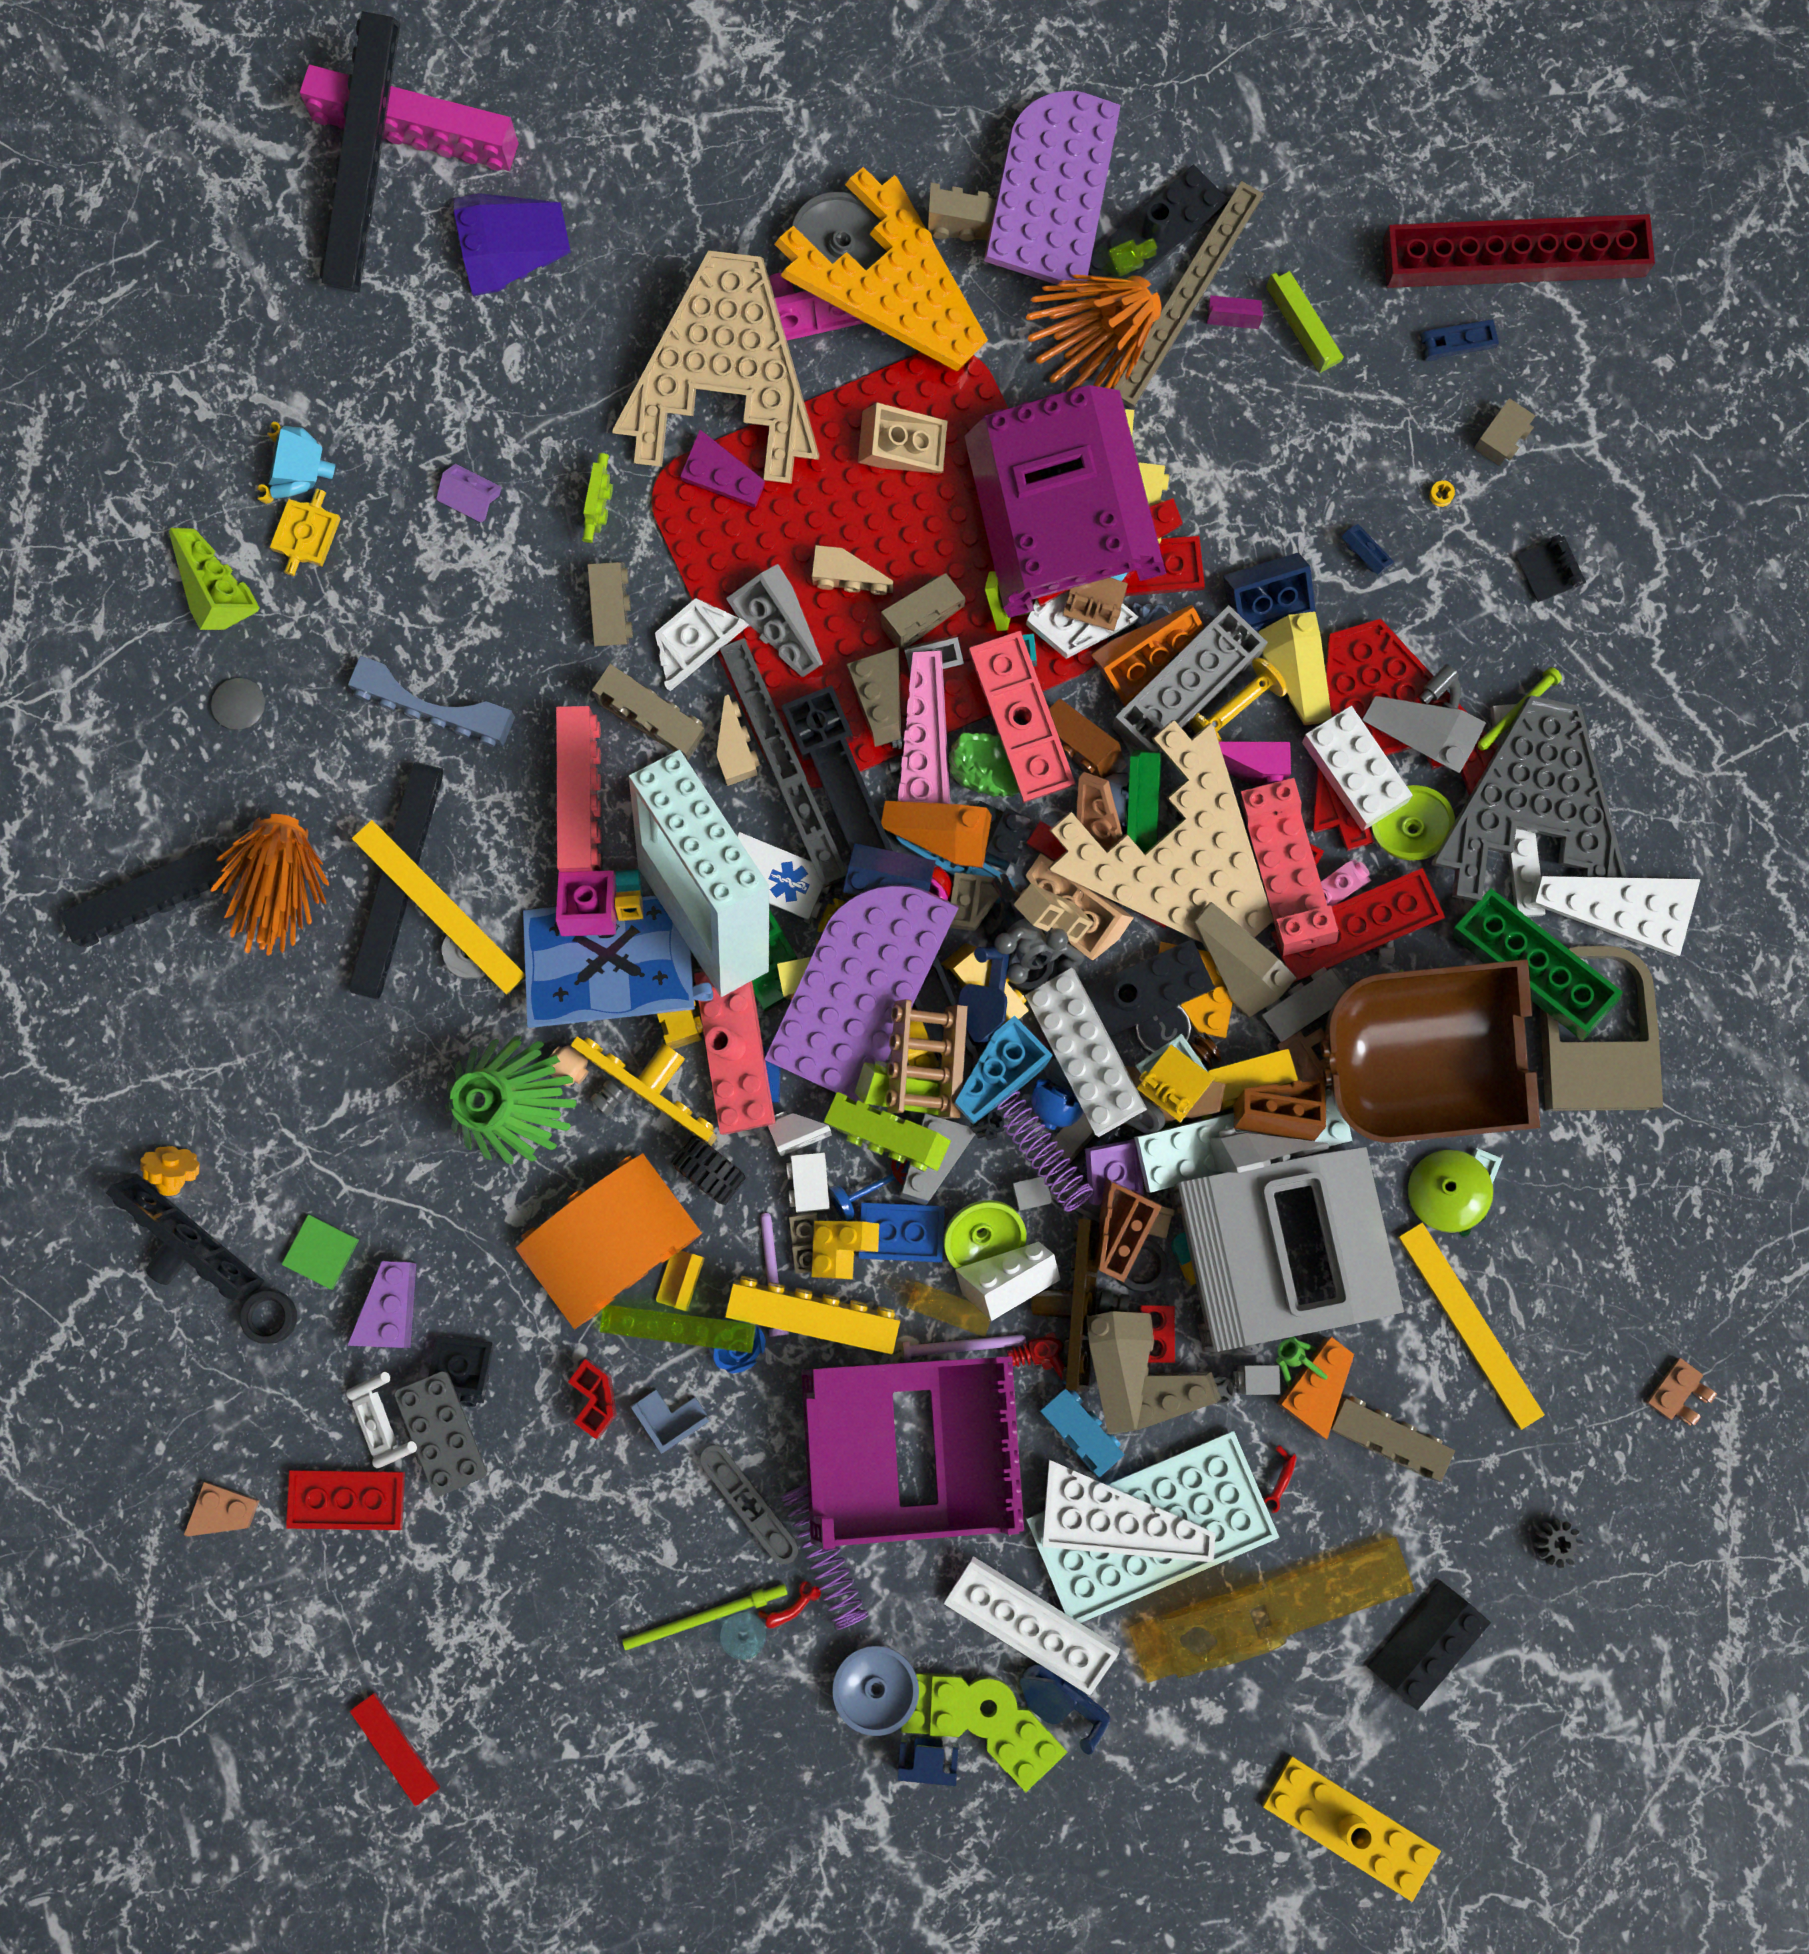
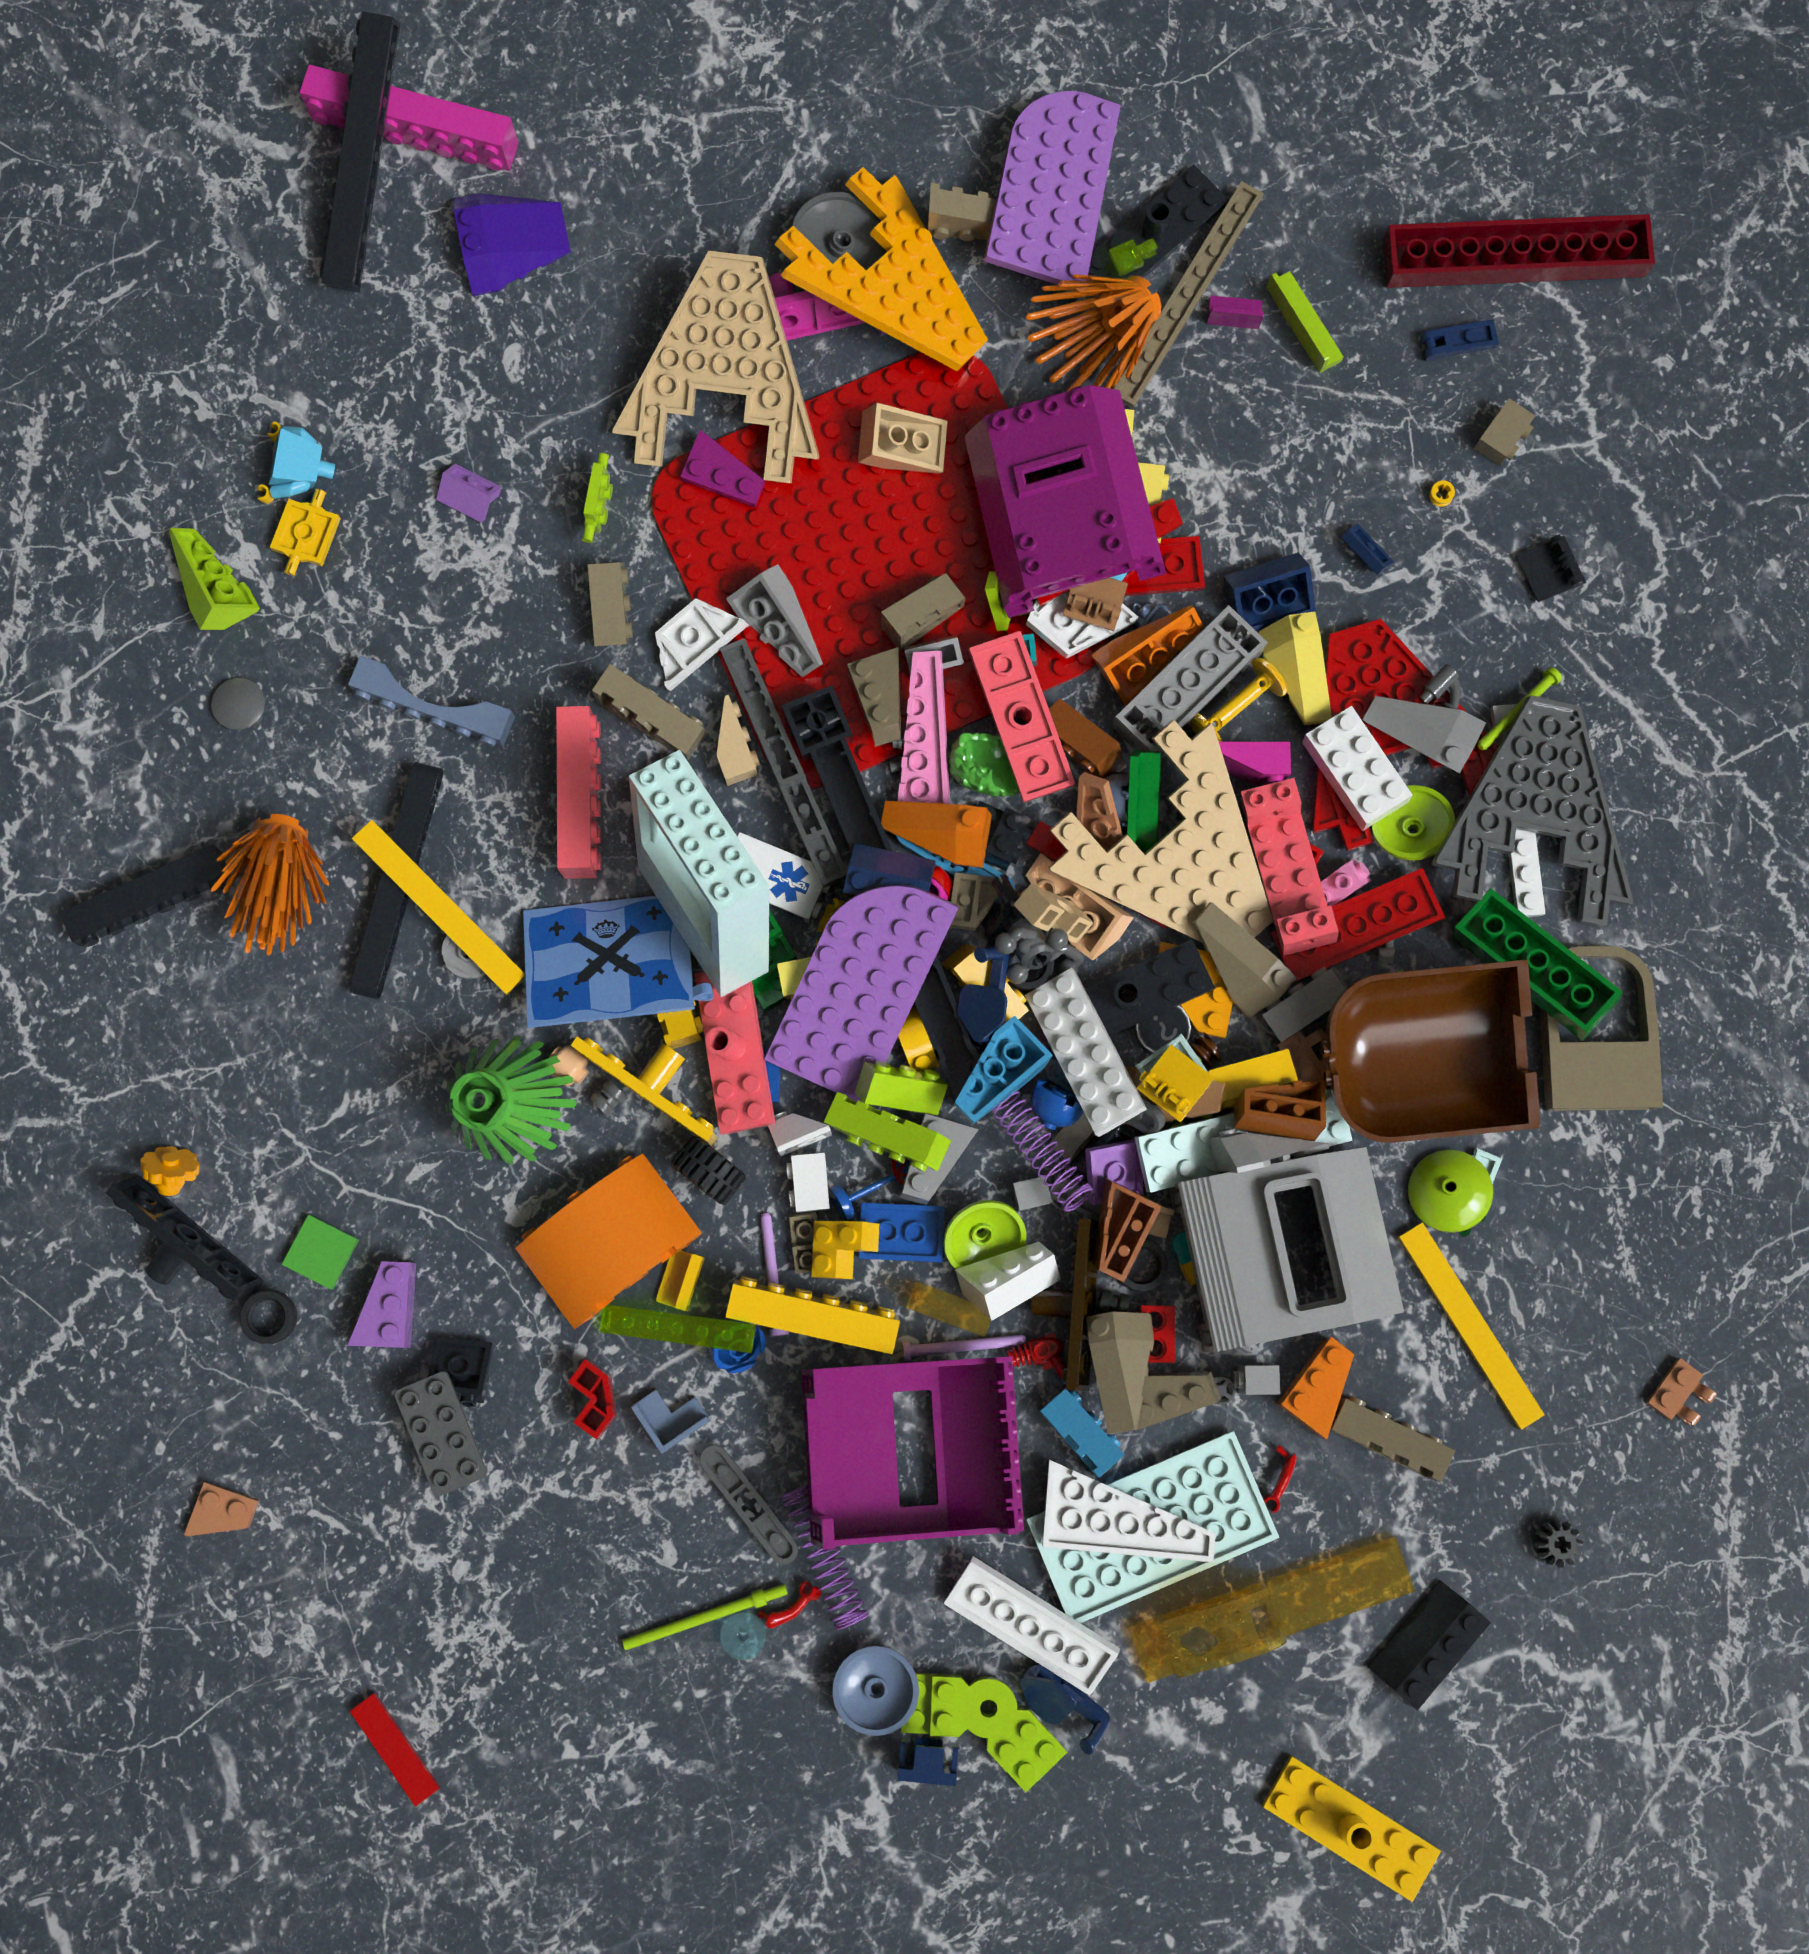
red plate [286,1470,405,1530] -> none
white plate [346,1372,417,1468] -> none
dark pink brick [556,870,617,936] -> none
leg [615,869,643,921] -> none
tan slope [812,545,893,595] -> none
medium nougat fence [885,999,968,1119] -> none
black gear [970,1107,1004,1141] -> none
bright green plant [1276,1336,1328,1387] -> none
white wing [1530,876,1700,957] -> none

